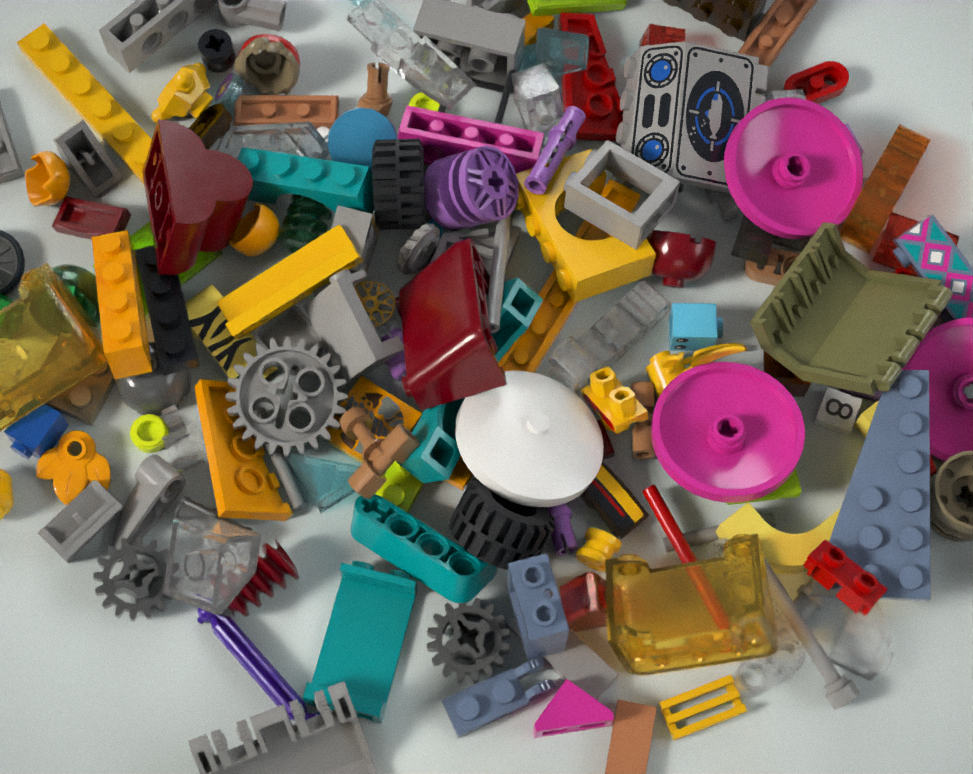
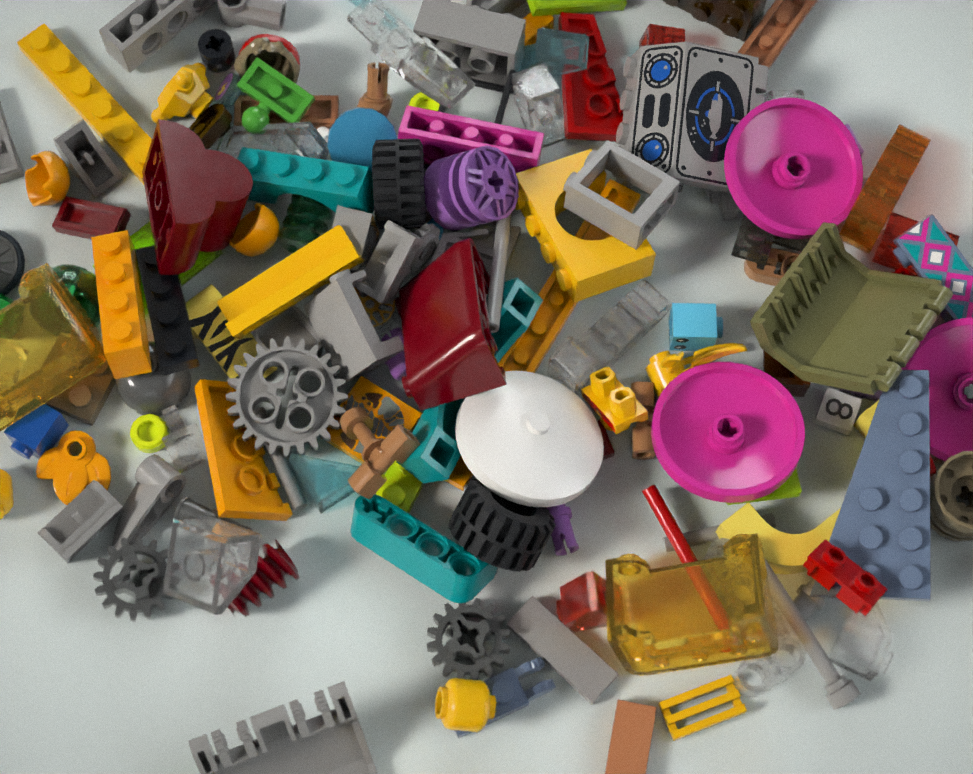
dark purple wheel [195,595,320,721] -> none
teal panel [303,561,418,724] -> none
sand blue window [507,553,569,660] -> none
medium lavender pin [524,106,586,195] -> none
dark pink slope [533,679,614,738] -> none
yellow wheel [575,527,622,573] -> none
slope [580,461,649,539] -> none
dark red cylinder [646,230,717,288] -> none
red plate [782,61,849,104] -> none
none -> bright green plate [237,57,315,134]
none -> light grey hinge [355,220,425,304]
none -> yellow head [435,678,496,732]

